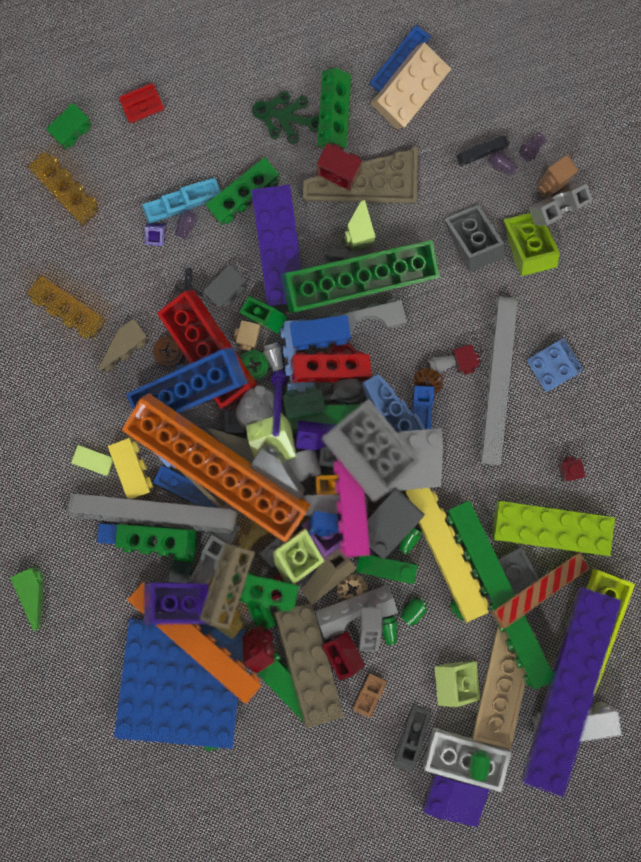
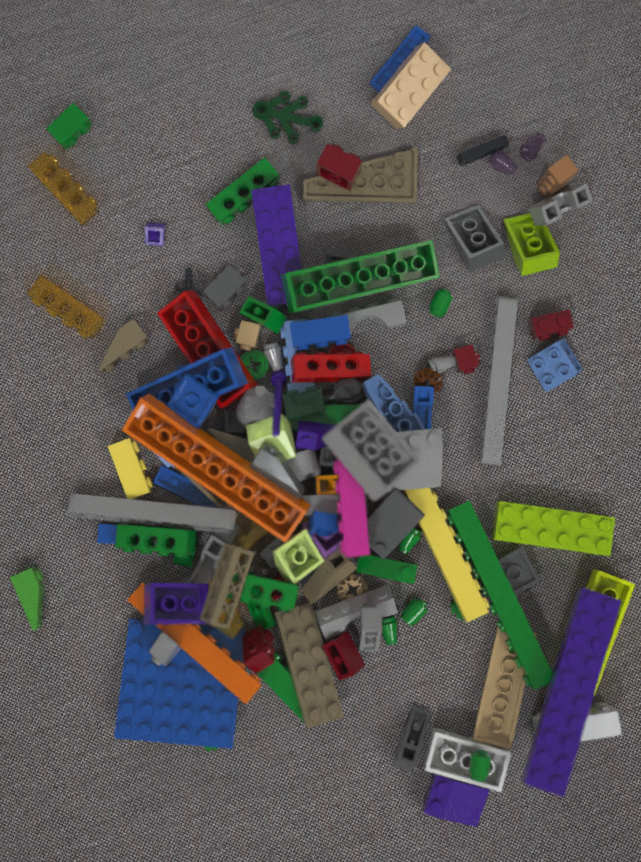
yellowish green tile [71,445,113,476] -> none
red plate [118,83,165,124] -> none
medium azure slope [142,178,221,224] -> none
reddish brown gear [153,336,183,367] -> none
black panel [169,561,192,583] -> none
clear purple cone [175,210,197,240] -> none
green brick [317,67,351,149] -> none
yellowish green slope [344,200,375,251] -> none
medium nougat slope [352,673,387,718] -> none
yellowish green slope [435,661,480,707] -> none
tile [491,552,590,629] -> none
dark red brick [558,456,586,482] -> none
none -> light grey slope [149,632,182,666]
none -> blue tile [167,373,220,429]
none -> green brick [428,288,453,318]
none -> dark red brick [528,310,574,341]

